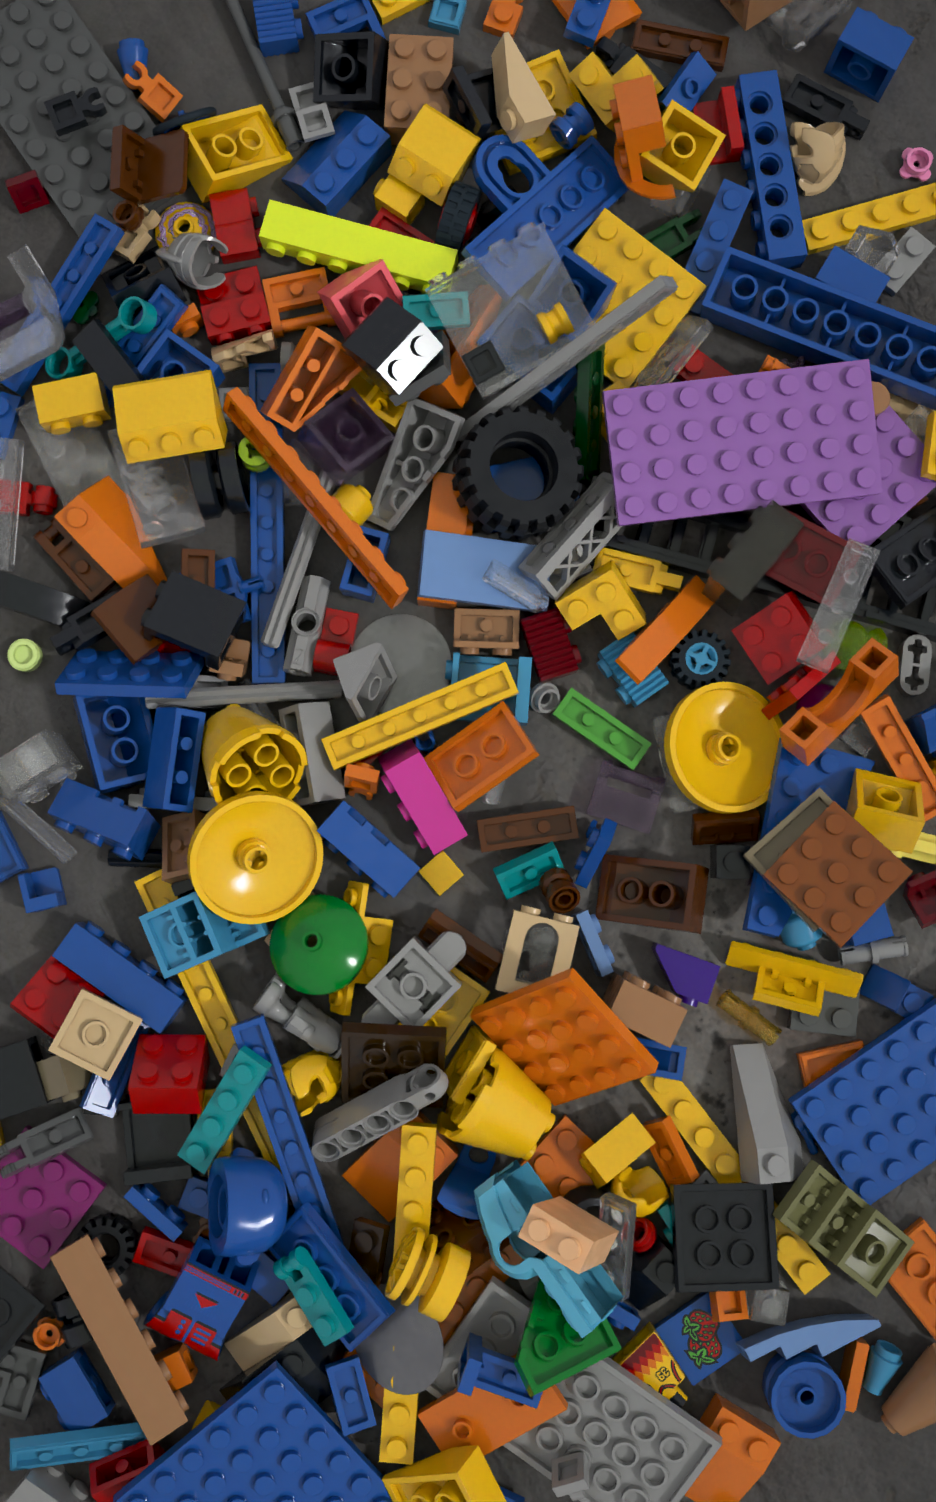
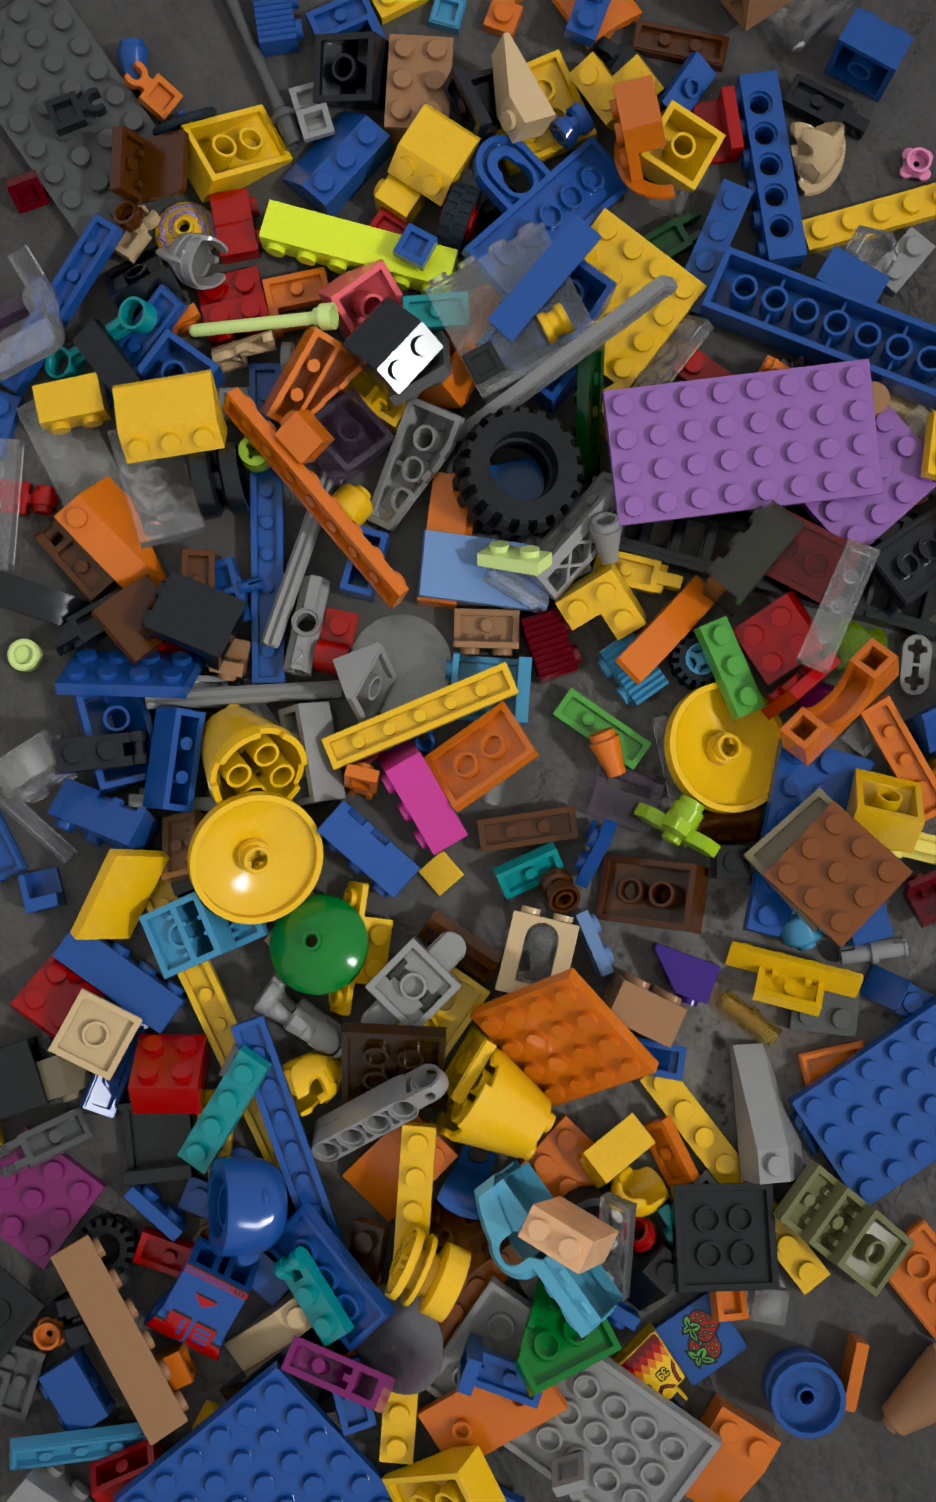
dark green plant [72,291,99,324] -> none
light grey plate [529,681,560,713] -> none
medium blue slope [736,1314,881,1362] -> none
dark azure cone [862,1340,903,1396] -> none
none -> black plate [51,730,150,775]
none -> yellow tile [70,849,170,940]
none -> yellowish green piece [189,302,339,337]
none -> orange brick [274,409,335,464]
none -> magenta slope [280,1335,396,1414]
none -> blue plate [393,223,438,271]
none -> yellowish green plate [477,540,552,576]
none -> blue tile [487,214,602,343]
none -> orange cone [588,727,626,778]
none -> light grey cone [589,512,622,564]
none -> lime plant [633,795,721,858]
none -> bright green plate [694,616,765,720]

